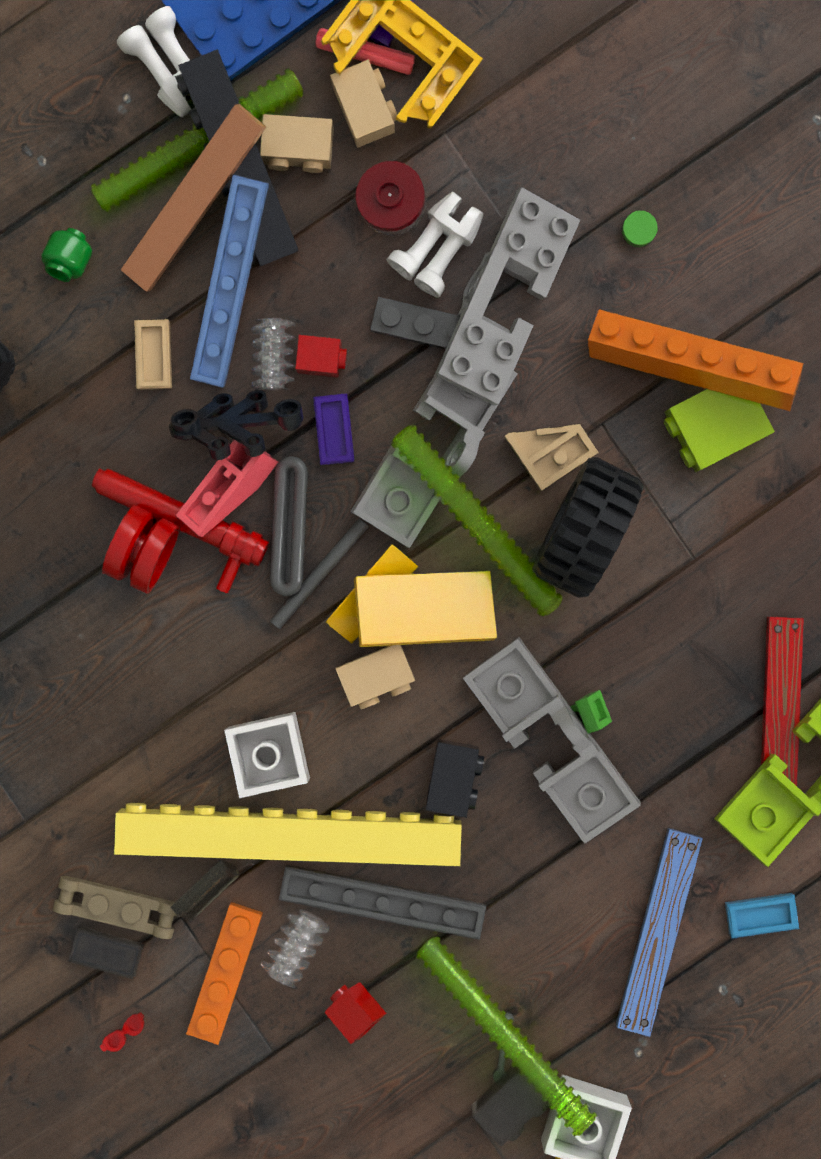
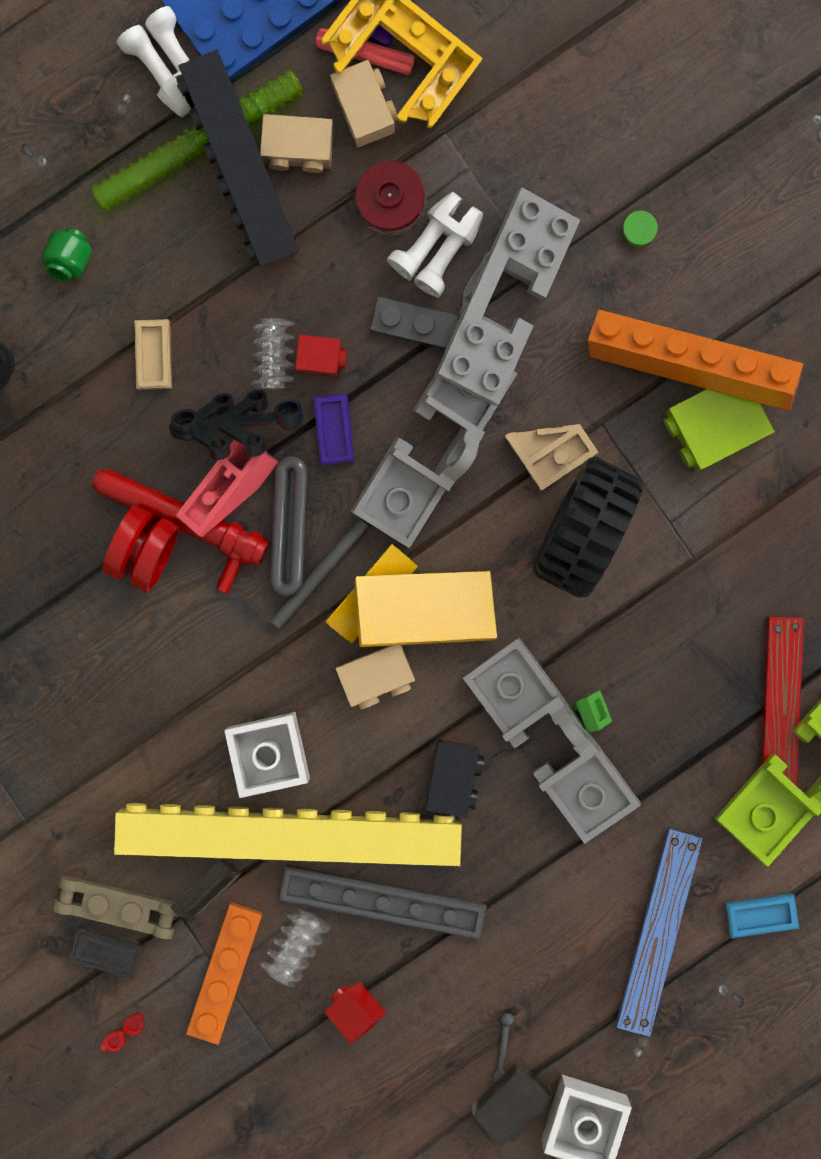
nougat tile [121,104,266,292] -> none
medium blue tile [190,175,269,388] -> none
clear neon green piece [391,424,563,616] -> none
clear neon green piece [416,936,597,1137] -> none

